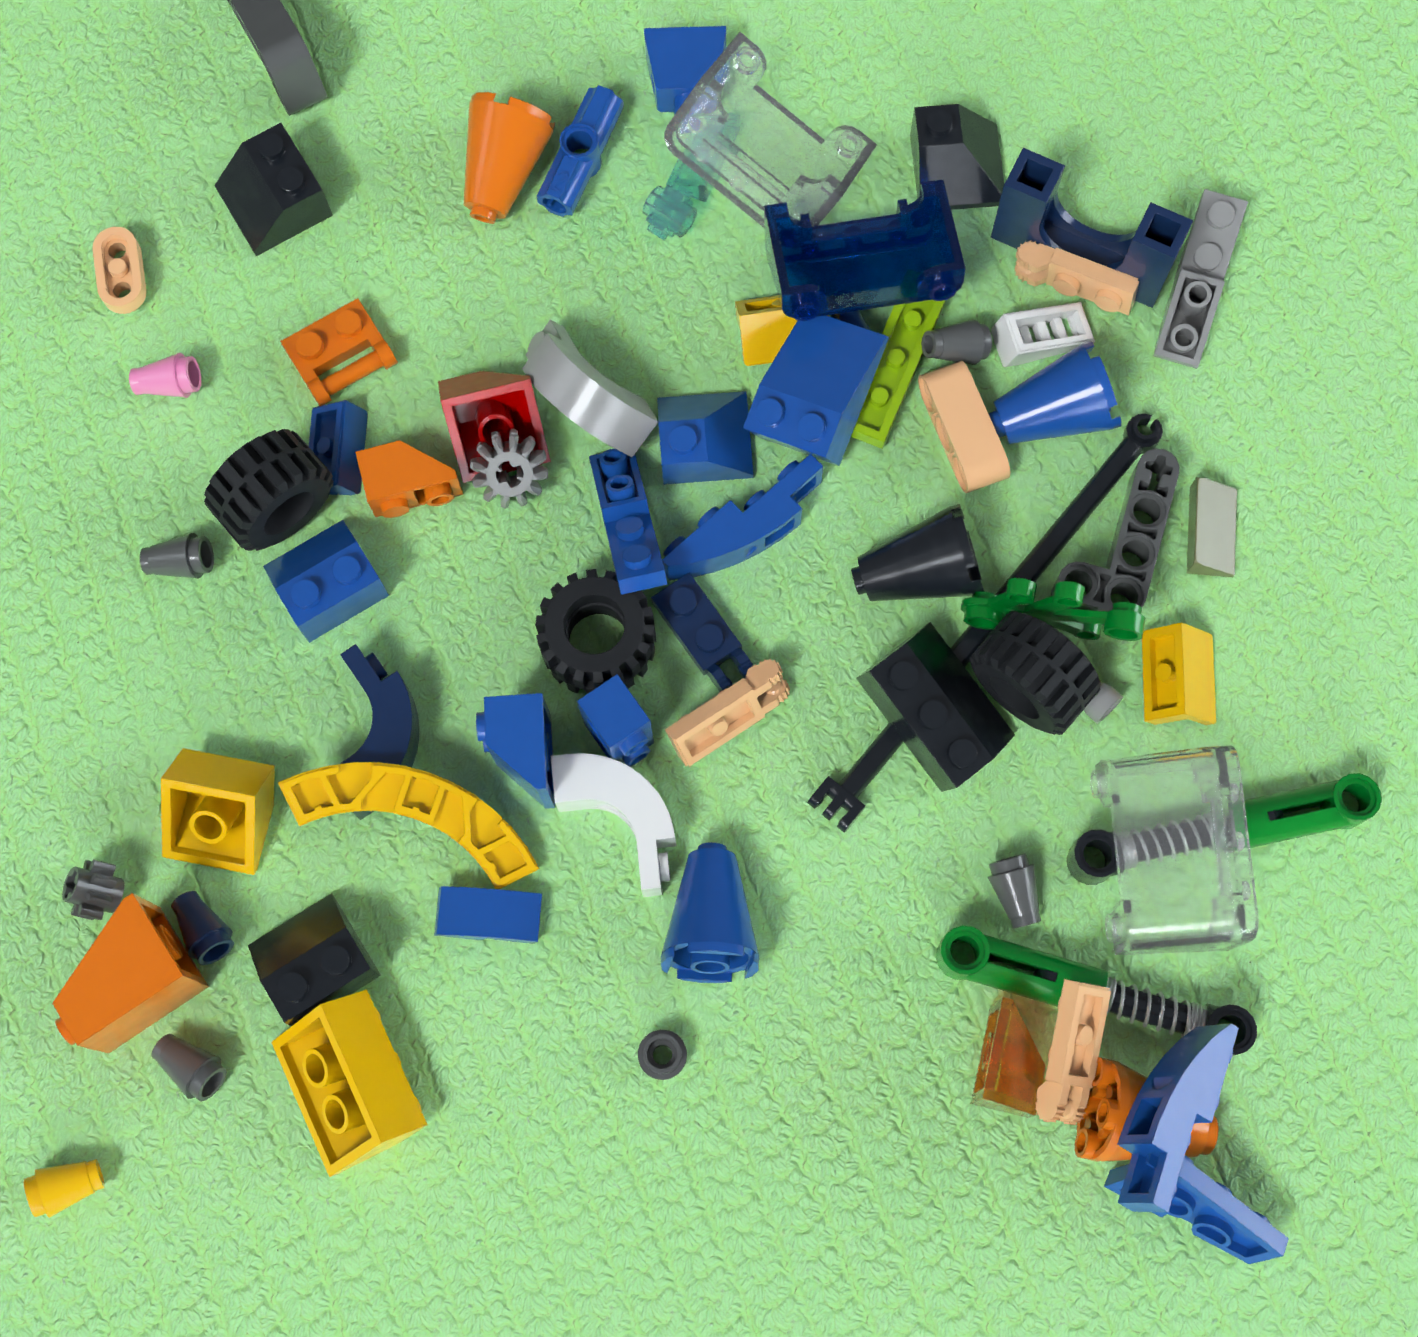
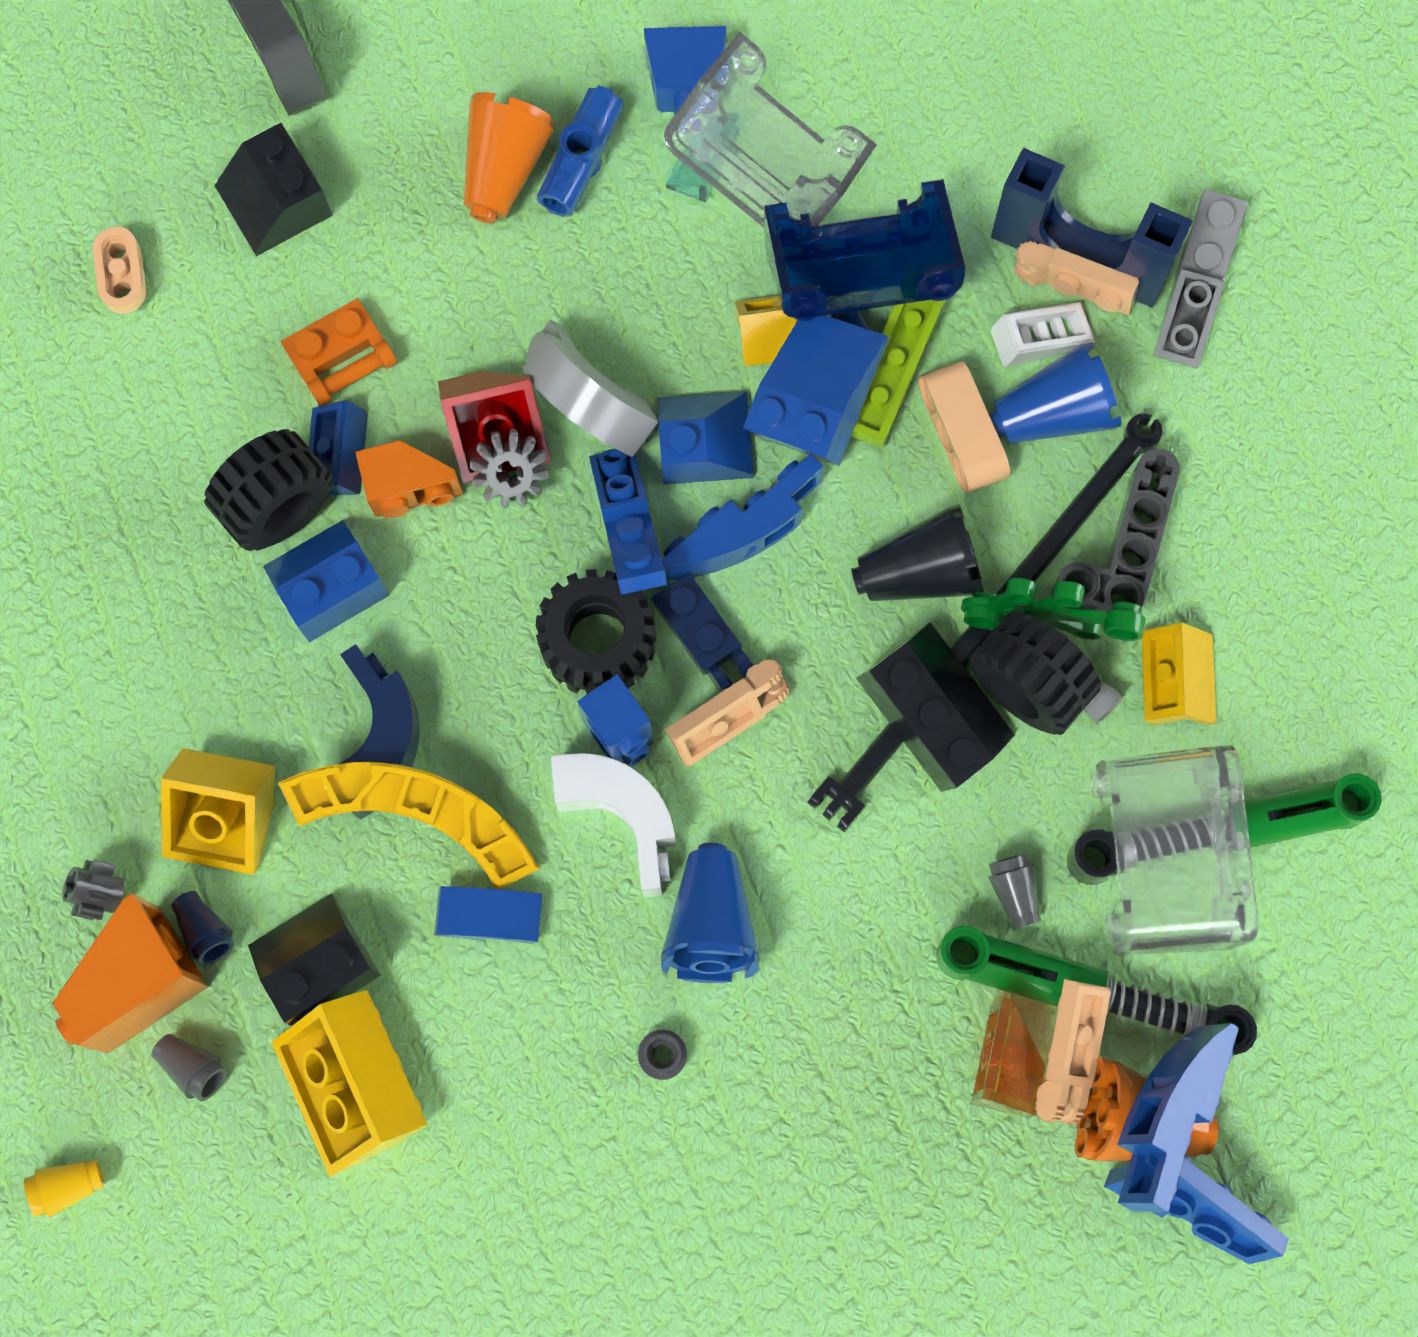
bright pink cone [129,353,201,398] -> none
dark grey cone [140,533,214,579] -> none
blue slope [476,693,555,809] -> none
clear light blue gear [642,182,697,241] -> none
slope [910,104,1004,212] -> none
dark grey cone [921,319,992,365] -> none
slope [1187,477,1237,578] -> none

